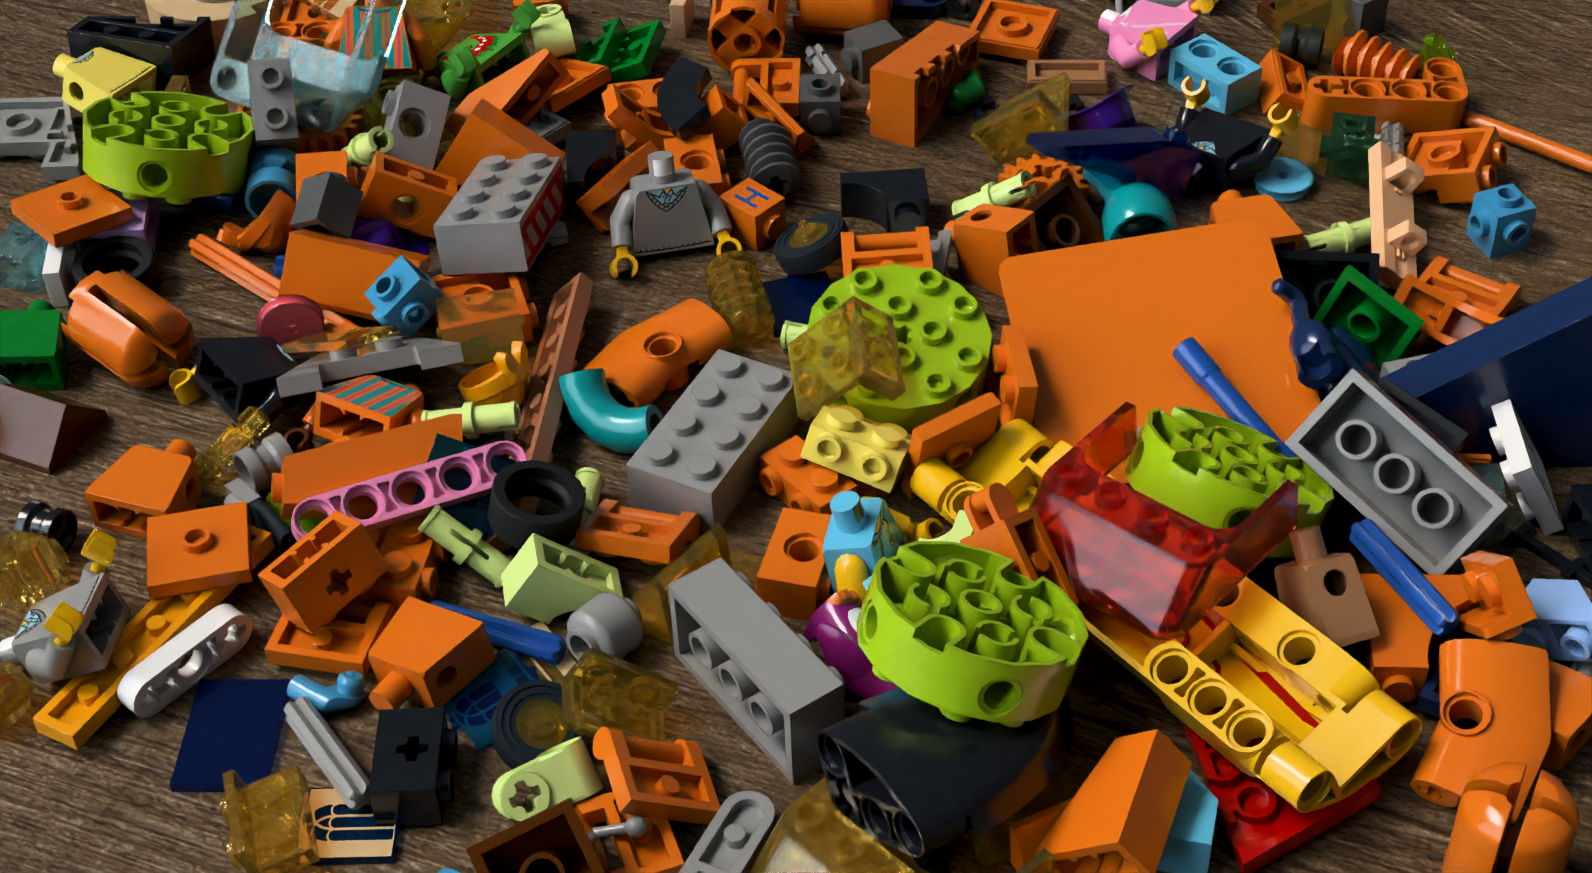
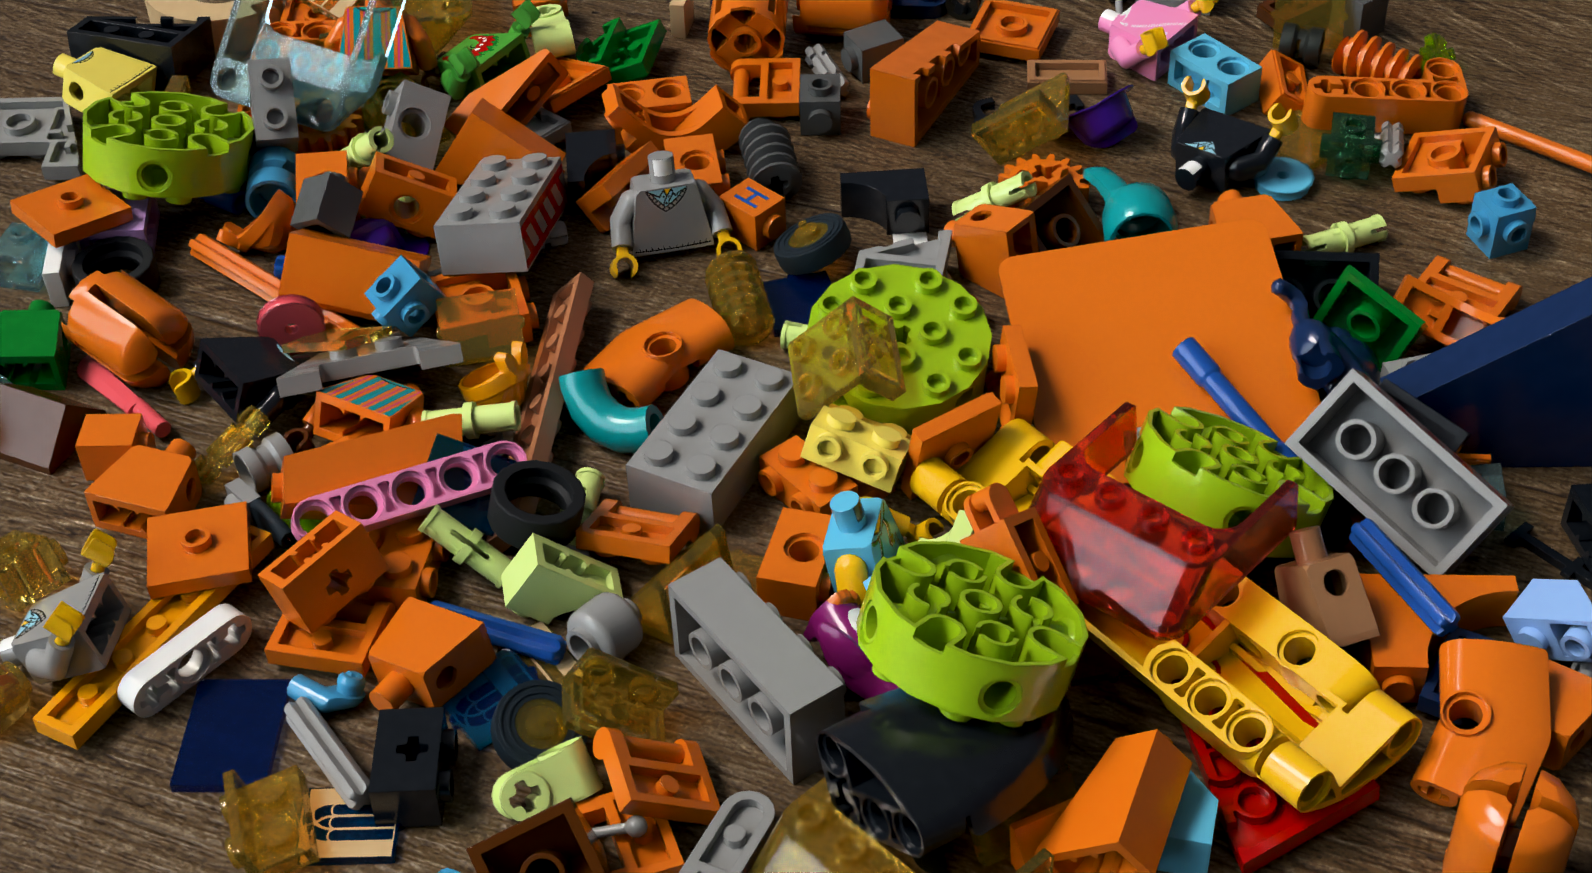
black wheel [14,500,78,557] -> none
black tile [657,57,713,140] -> none
orange slope [742,77,816,157] -> none
orange plate [840,226,933,277] -> none
green arm [945,69,985,113] -> none
clear blue wedge [1026,126,1203,198] -> none
light nougat hinge [1368,140,1427,290] -> none
orange bracket [1457,550,1537,641] -> none
white plate [1489,399,1564,536] -> none
none -> orange brick [75,413,156,481]
none -> coral piece [77,355,171,438]

